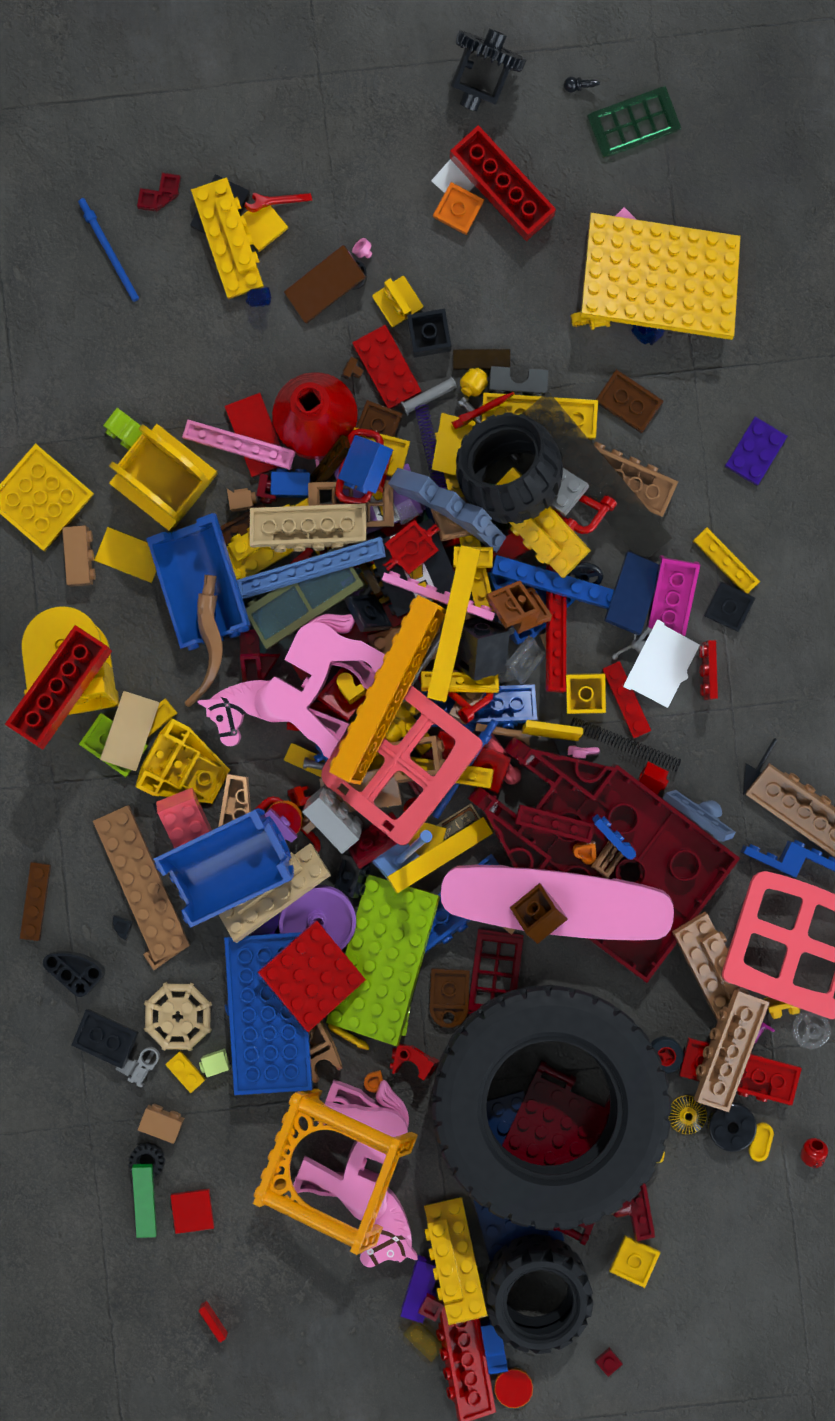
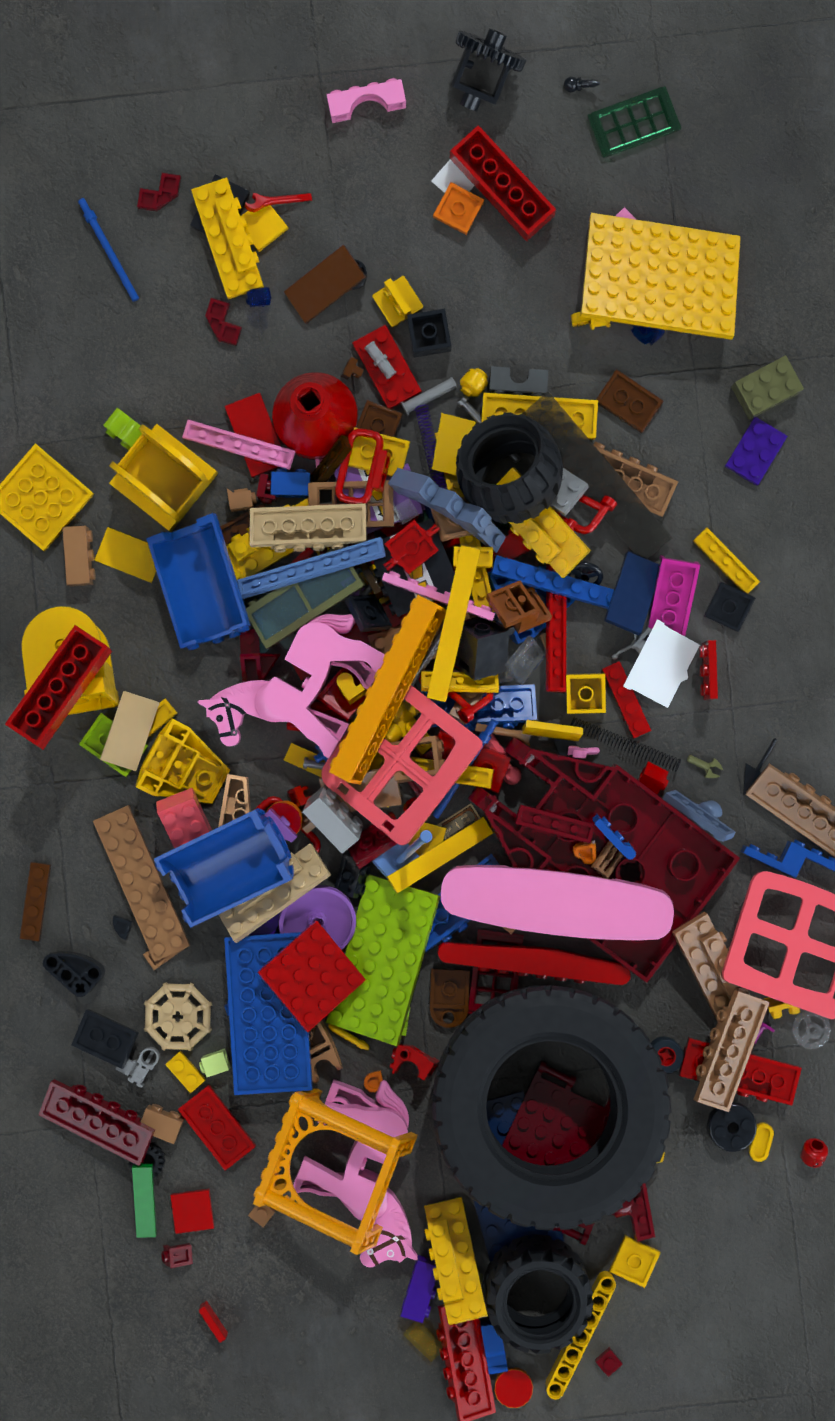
medium nougat animal [185,574,223,707] -> none
blue brick [338,435,393,494] -> none
bright pink tile [352,238,372,259] -> none
dark red plate [418,1293,444,1322] -> none
red piece [451,392,515,429] -> none
dark brown tile [453,349,510,370] -> none
reddish brown slope [510,883,568,944] -> none
dish [669,1095,707,1134] -> none
none -> dark red plate [39,1079,155,1166]
none -> dark red bracket [161,1243,193,1268]
none -> red plate [178,1085,256,1170]
none -> dark red tile [205,298,242,346]
none -> medium nougat plate [248,1205,276,1227]
none -> bright pink arch [327,78,406,123]
none -> light grey pin [364,341,397,380]
none -> red piece [437,942,631,985]
none -> yellow beam [545,1271,616,1400]
none -> olive bar [687,755,723,778]
none -> olive brick [731,355,804,420]

